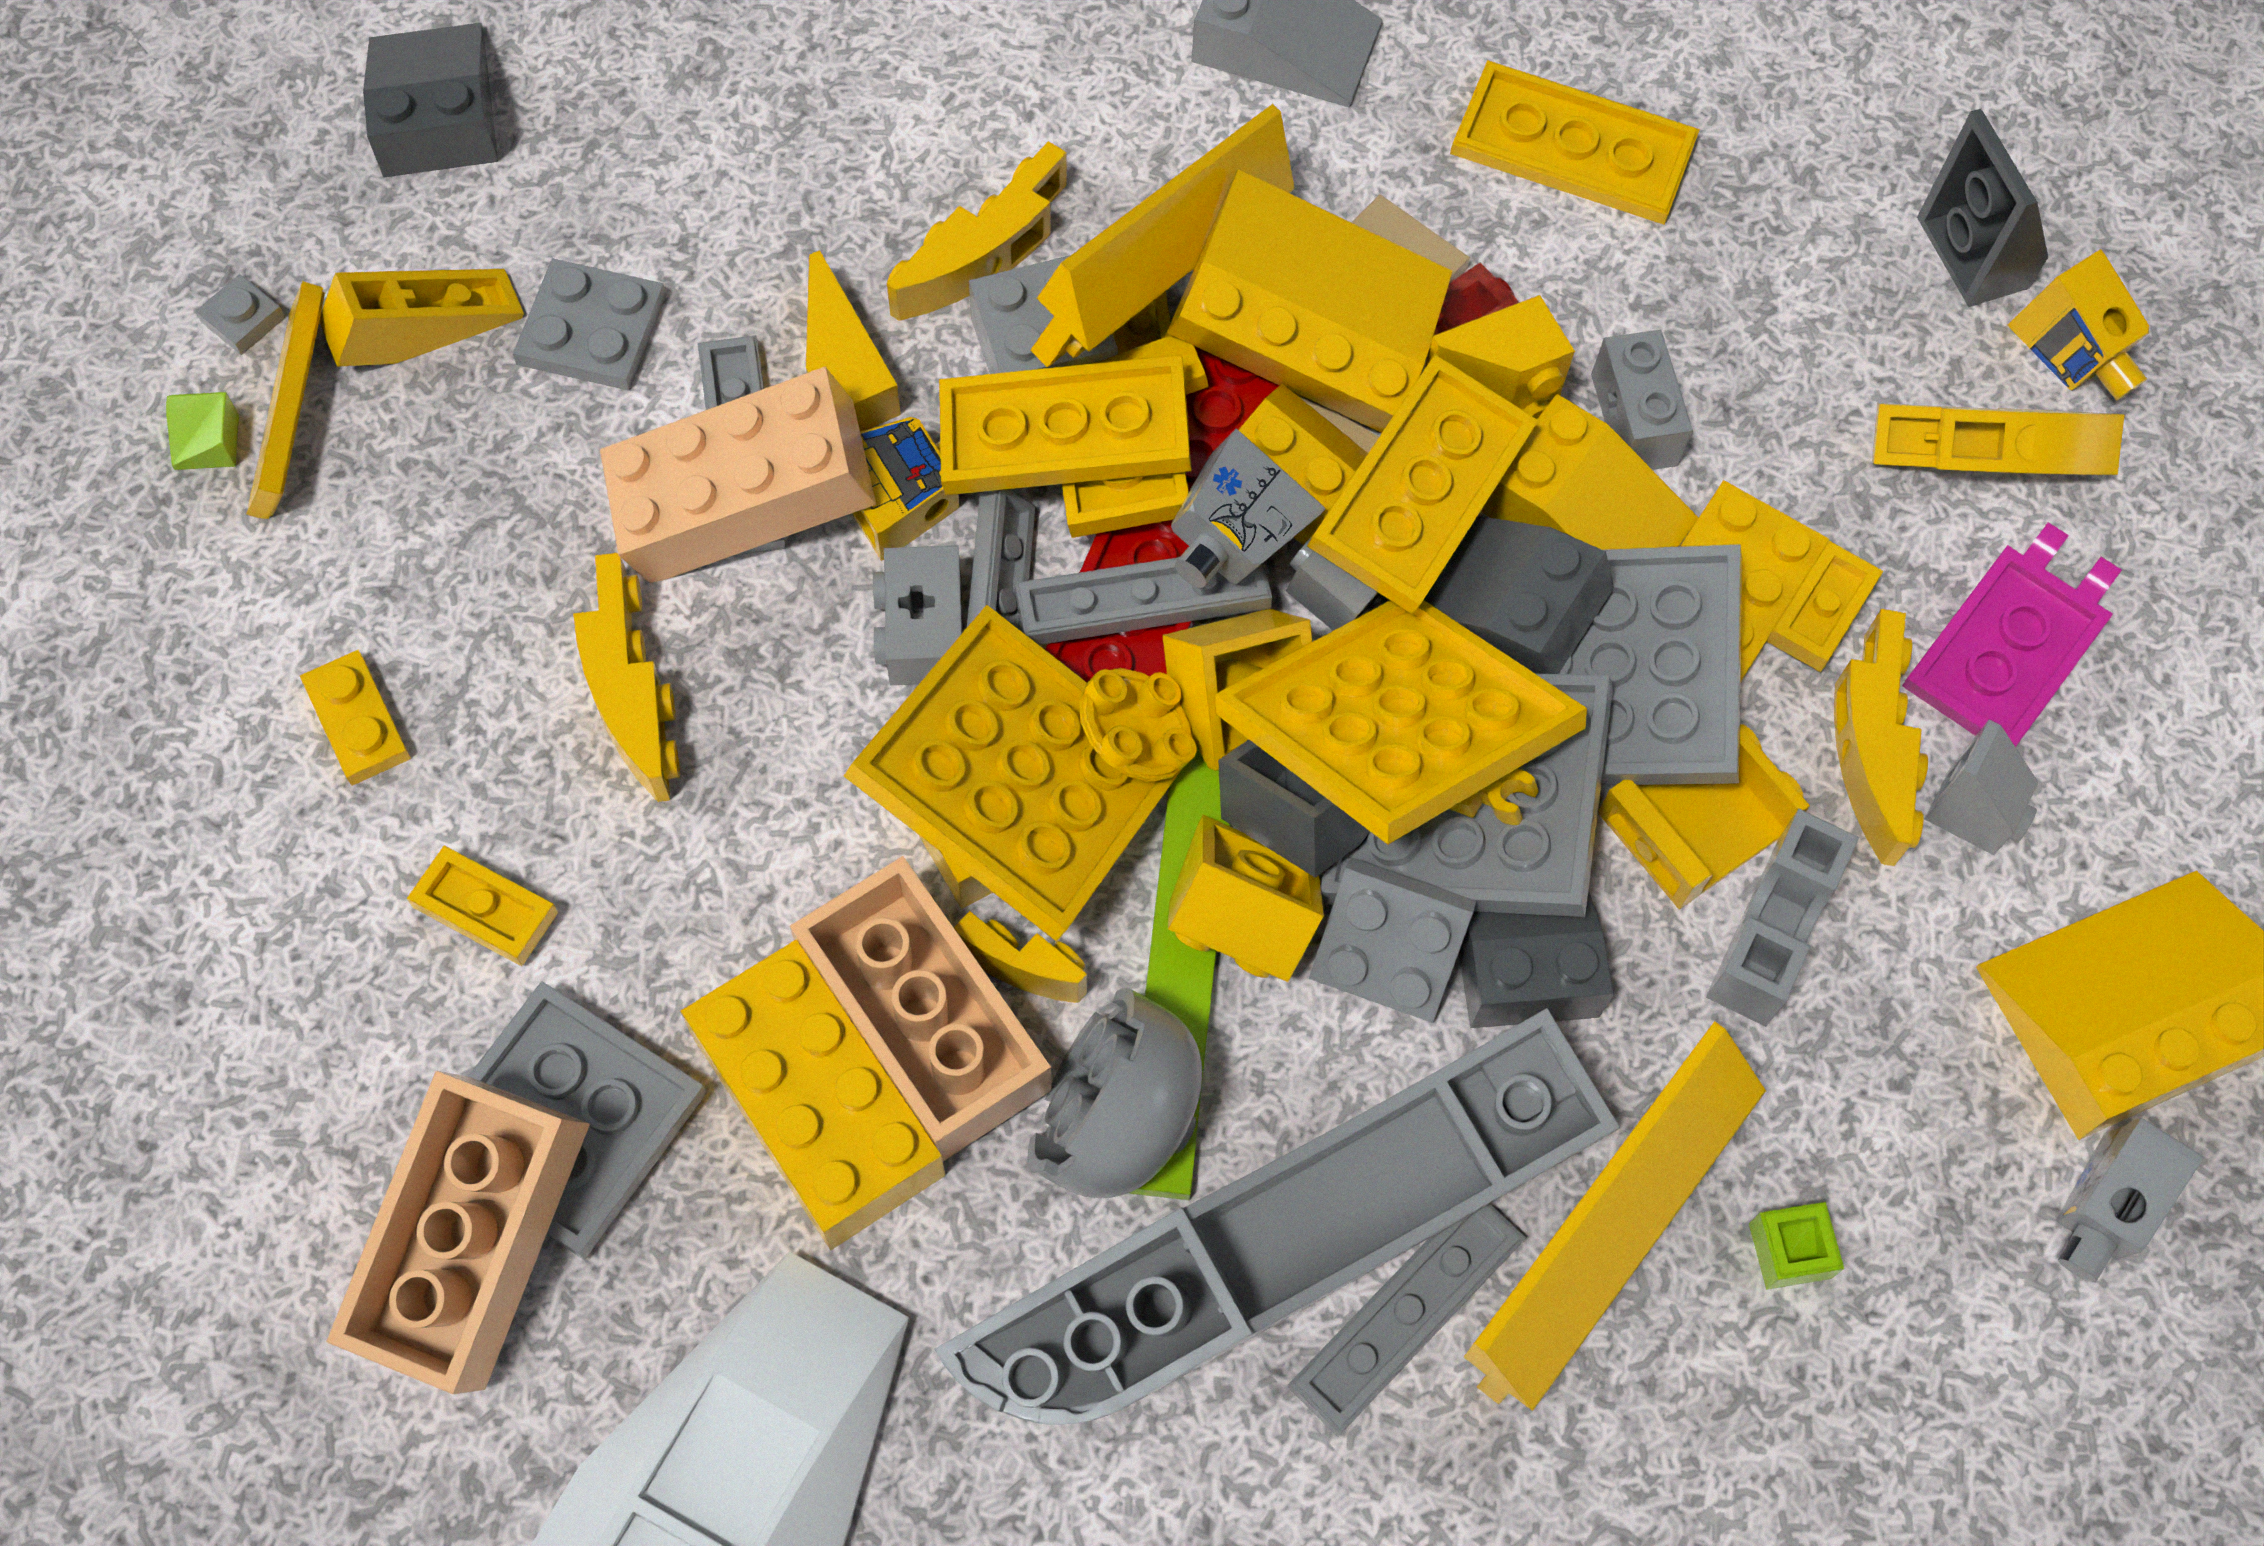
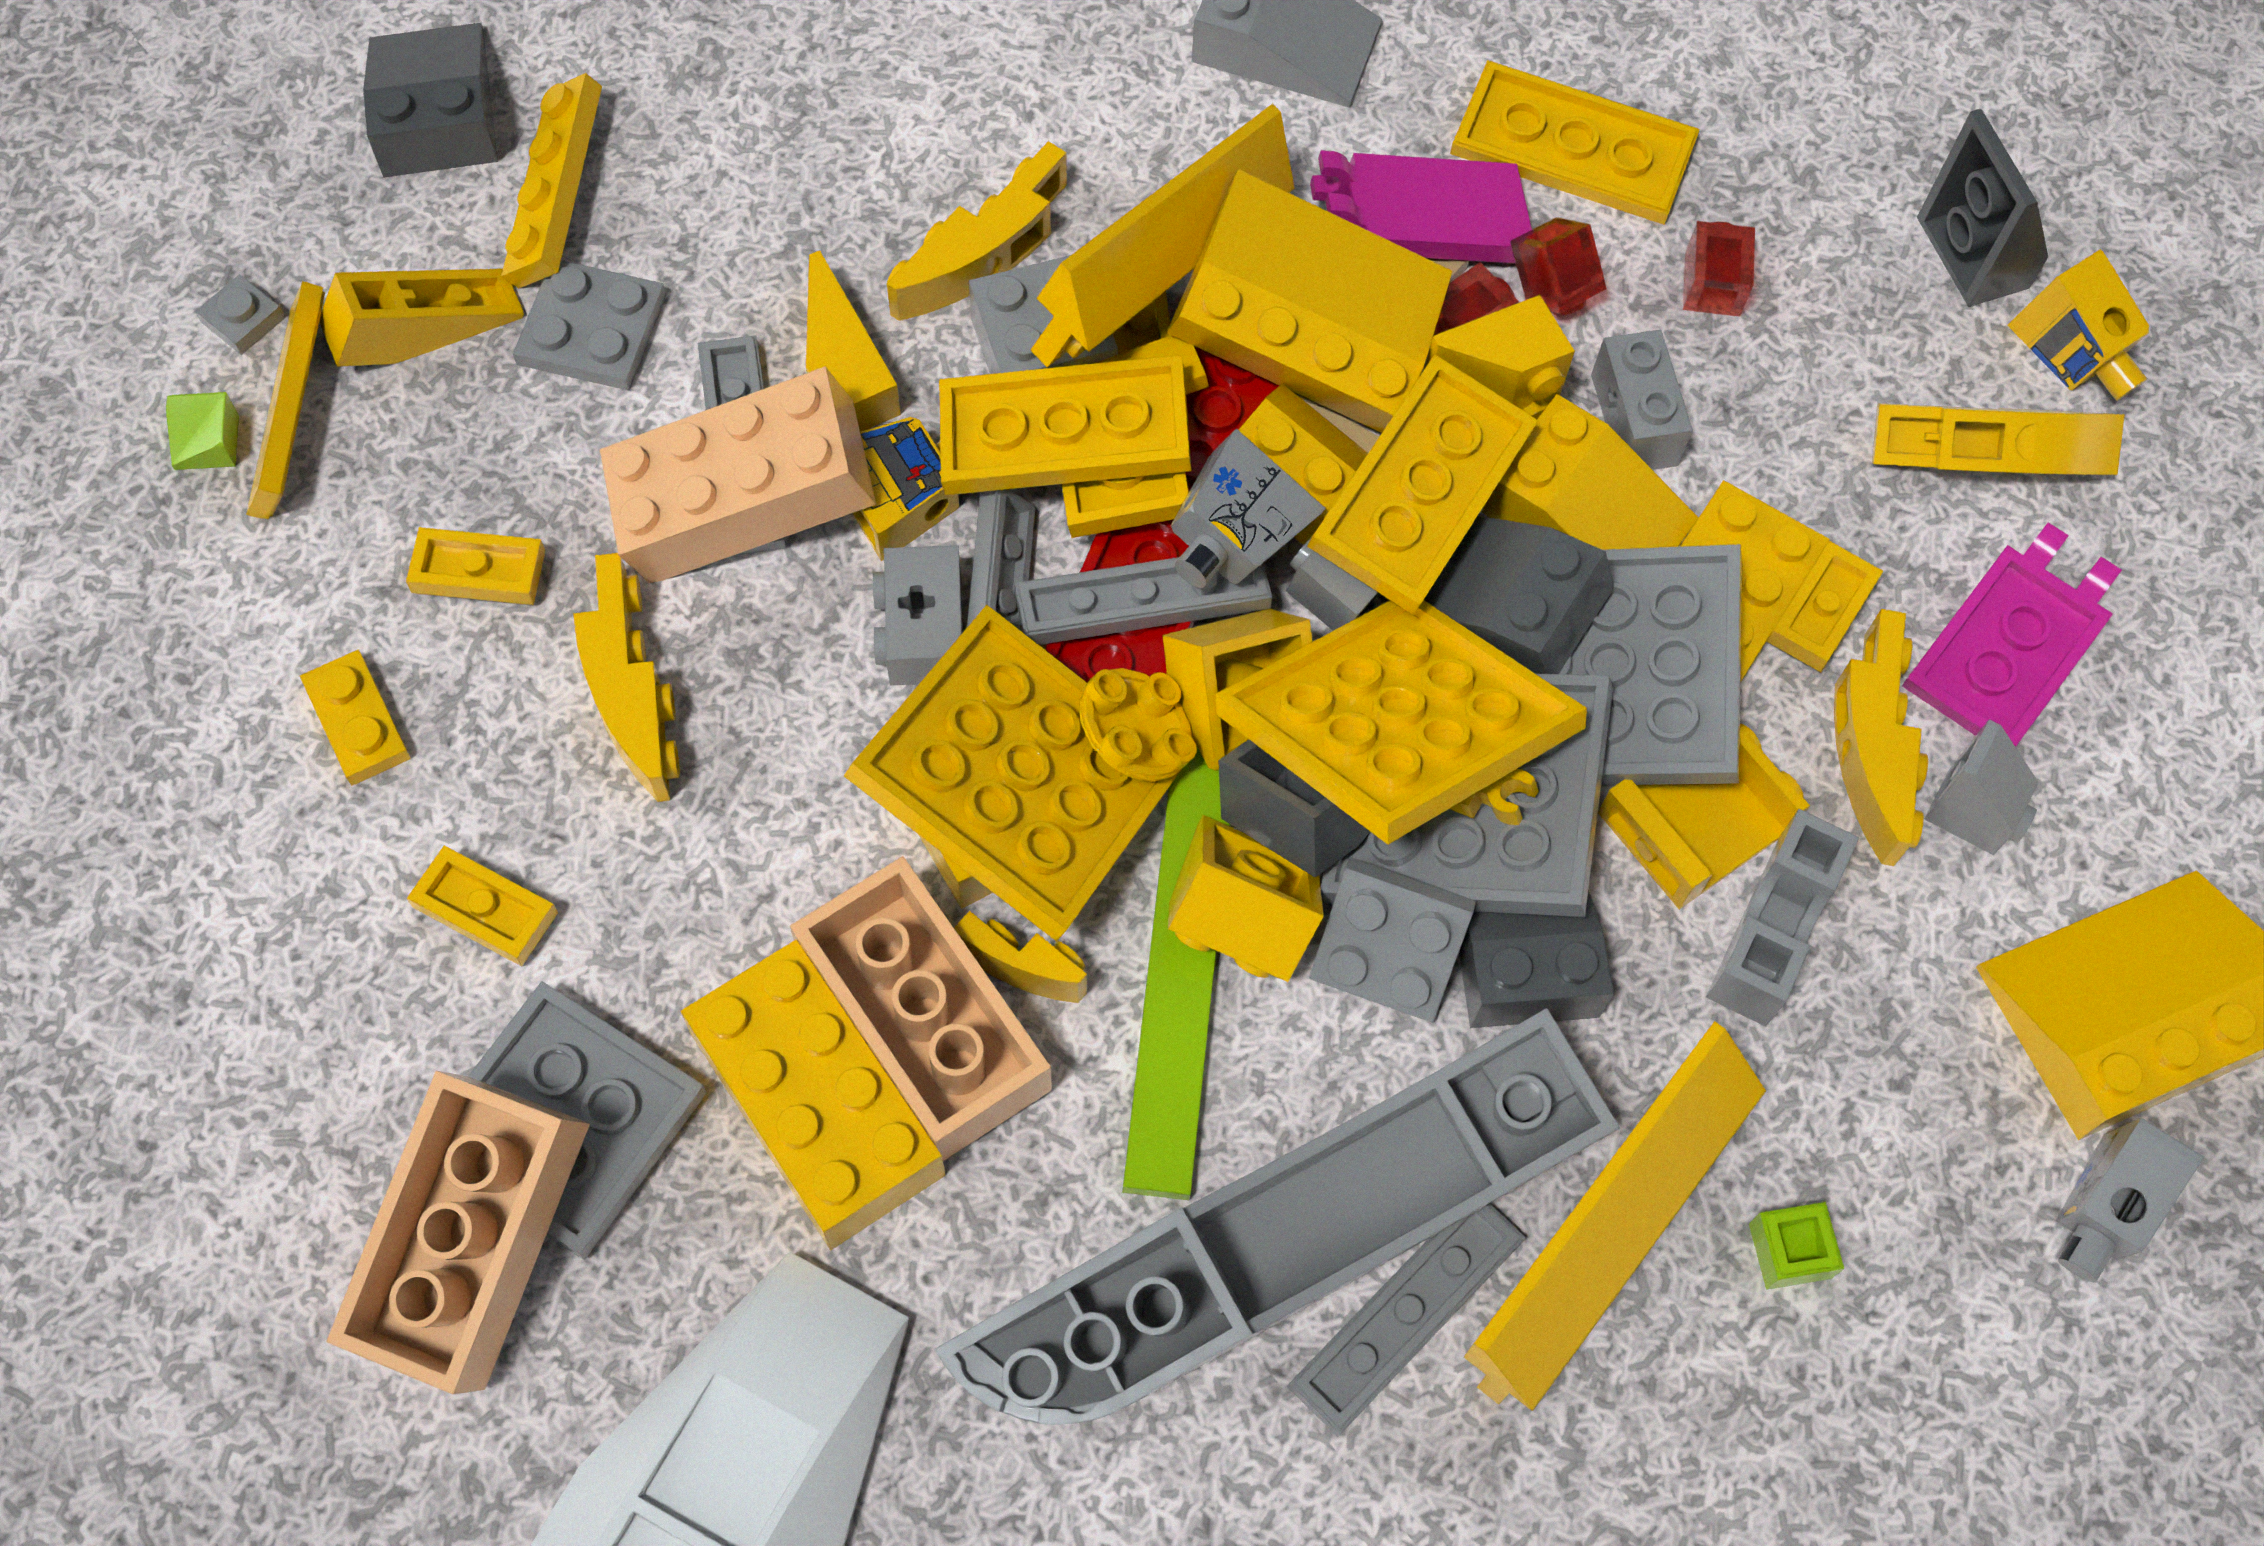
light grey cylinder [1027,988,1202,1198] -> none
none -> yellow plate [406,527,545,605]
none -> yellow plate [501,73,602,289]
none -> dark pink tile [1310,150,1536,264]
none -> clear red brick [1510,217,1607,315]
none -> clear red brick [1683,221,1755,317]

